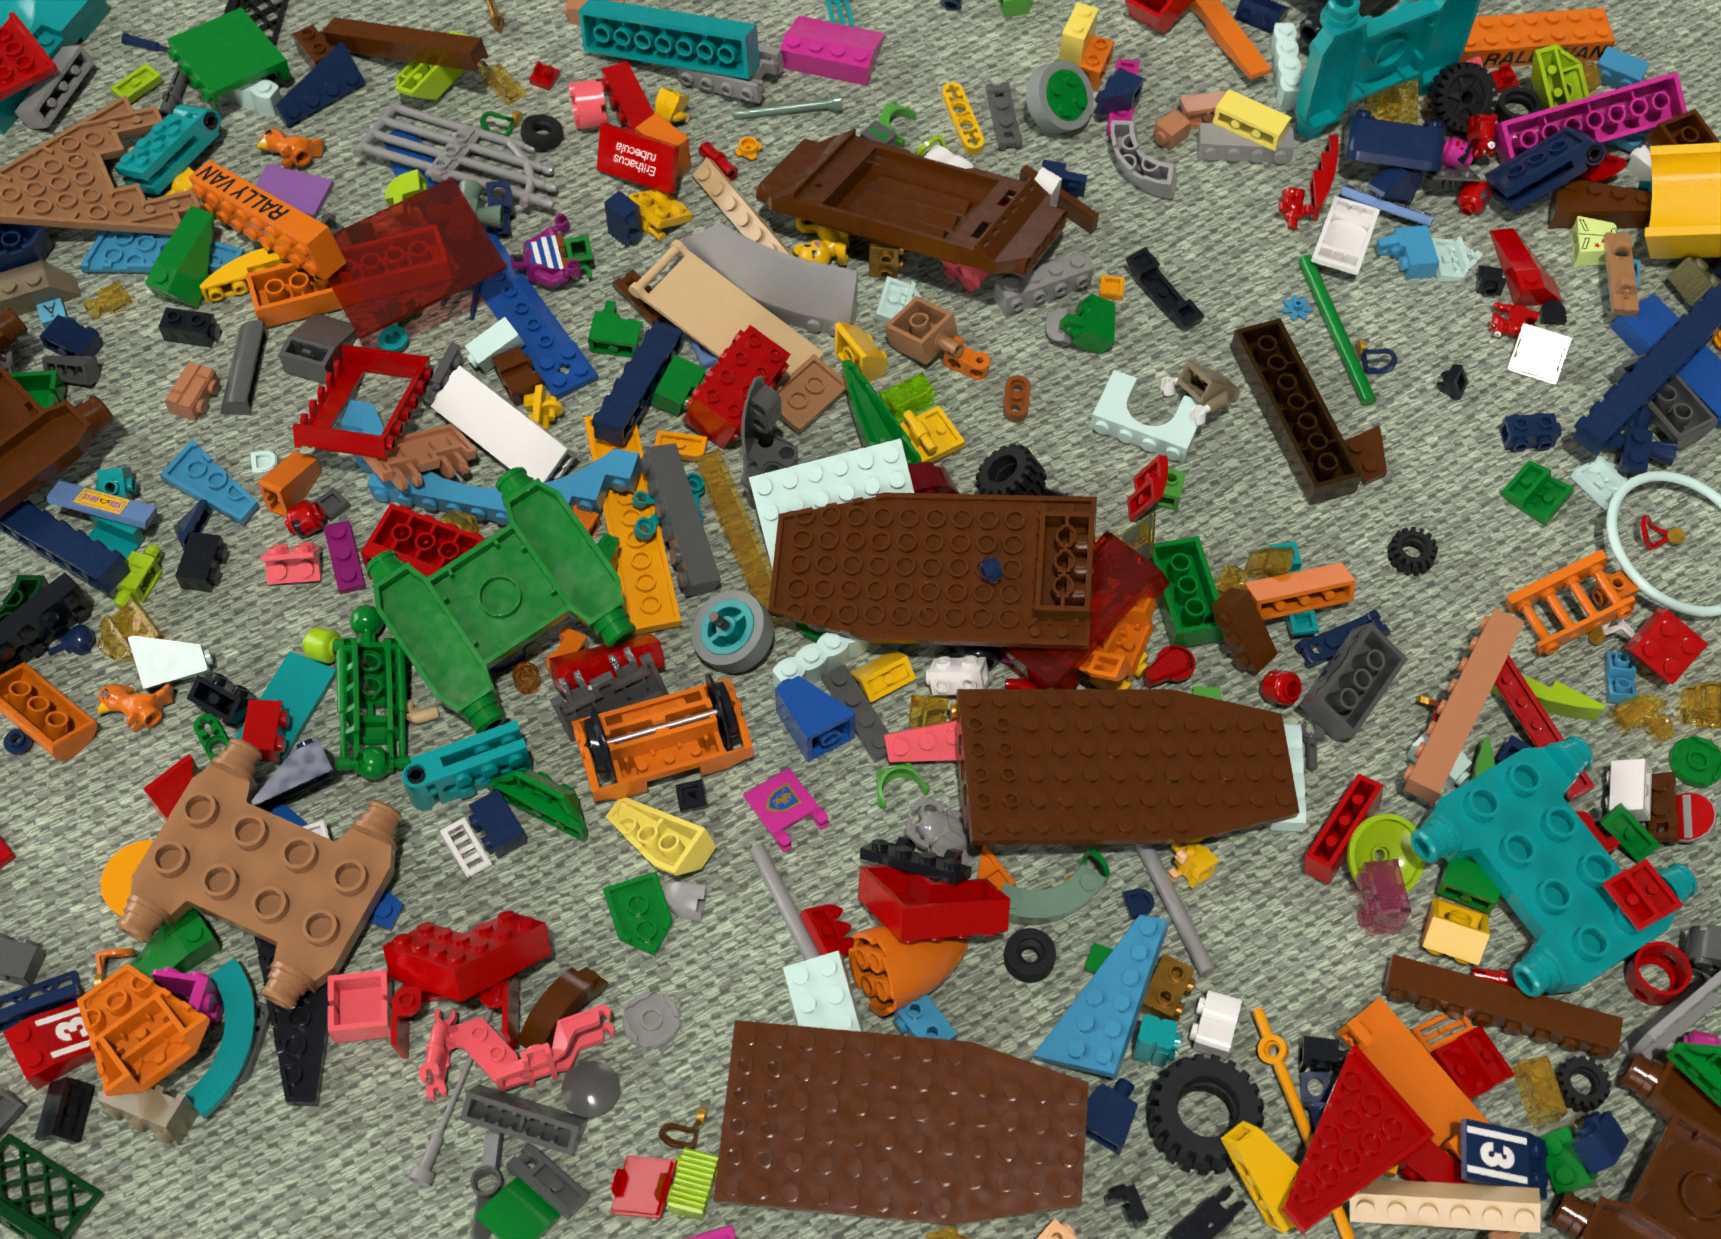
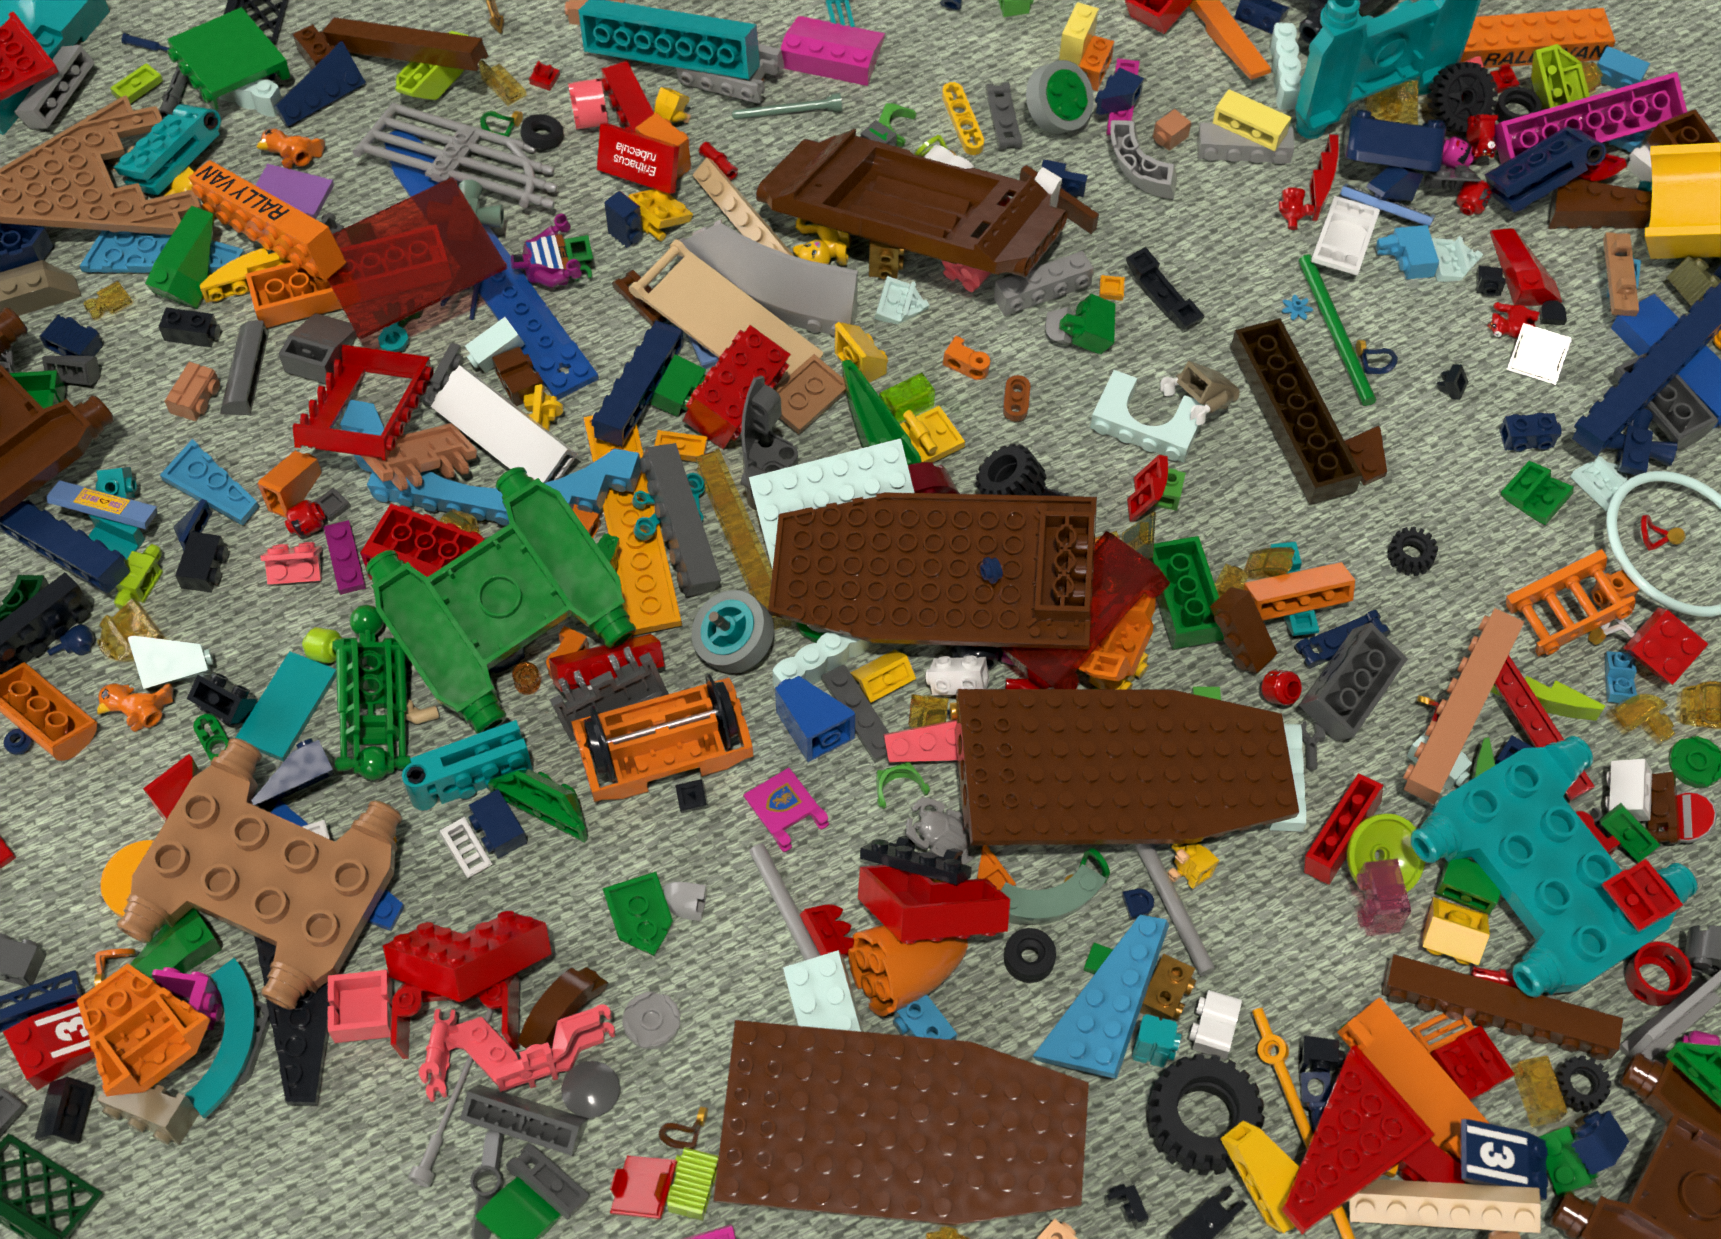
medium azure tile [36,298,67,328] -> none
red brick [242,700,290,762] -> none
light aqua tile [250,450,279,478] -> none
lime brick [384,169,430,228] -> none
dark blue bracket [486,180,515,238] -> none
green hinge [588,300,644,358] -> none
light yellow wedge [605,797,717,876] -> none
light orange plate [735,137,762,160] -> none
medium nougat brick [885,296,964,365] -> none
dark blue torso [1086,1078,1138,1156] -> none
red piece [1143,645,1196,689] -> none
nougat hinge [1179,91,1225,130] -> none
yellowish green torso [1571,216,1617,266] -> none

